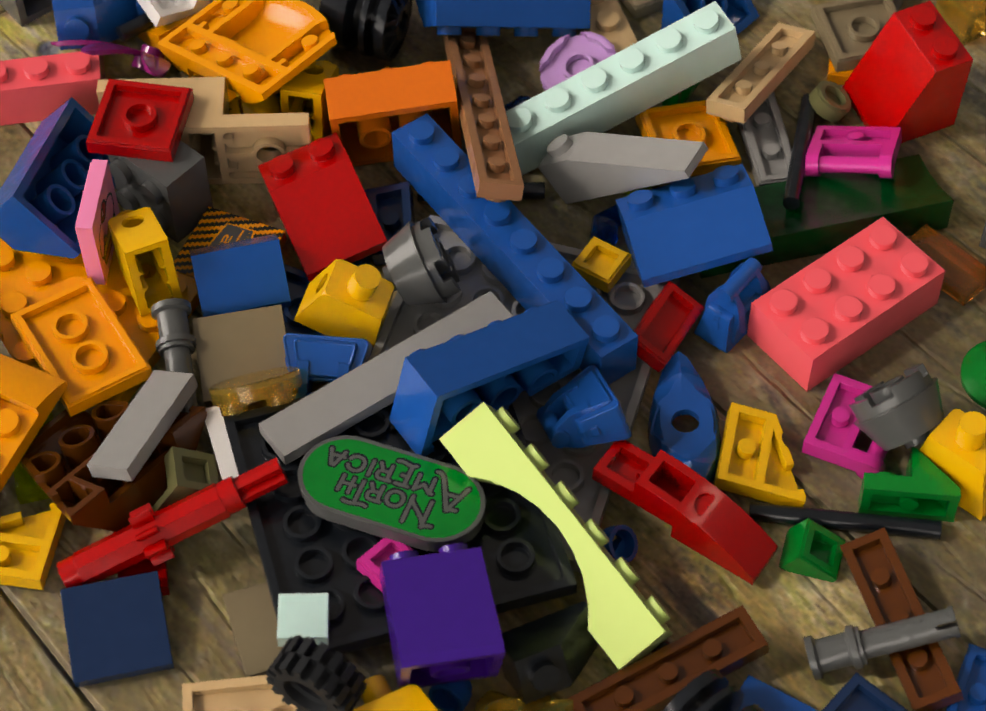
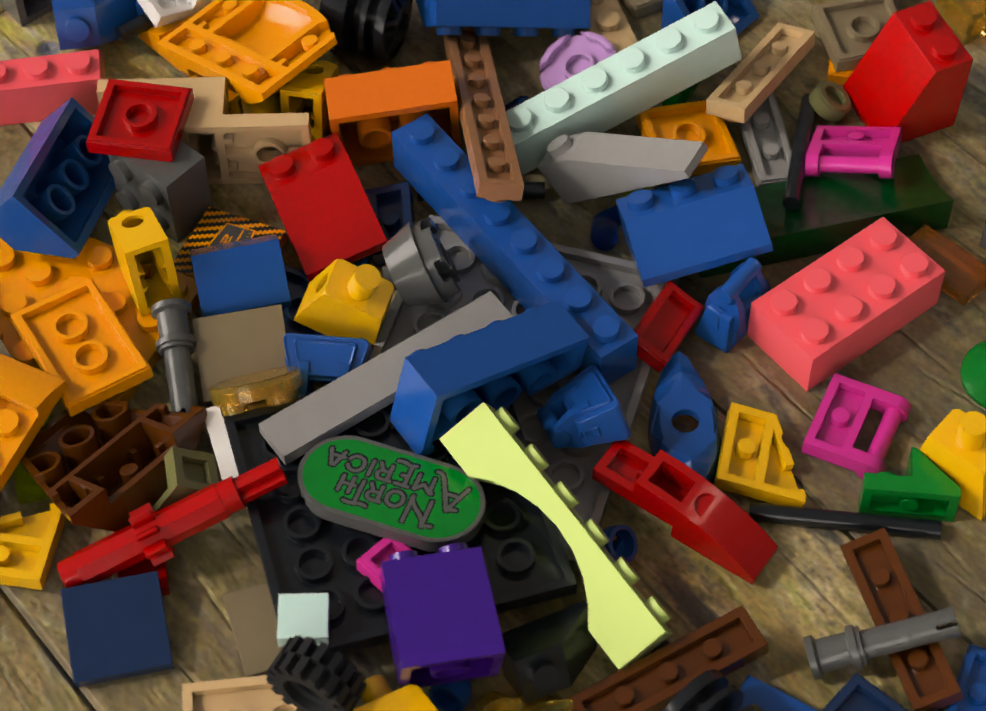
magenta plant [50,40,171,78] -> none
bright pink tile [75,159,120,285] -> none
light grey tile [87,370,198,482] -> none
yellow tile [571,236,632,293] -> none
green slope [779,518,846,582] -> none
dark grey cone [849,363,945,451] -> none

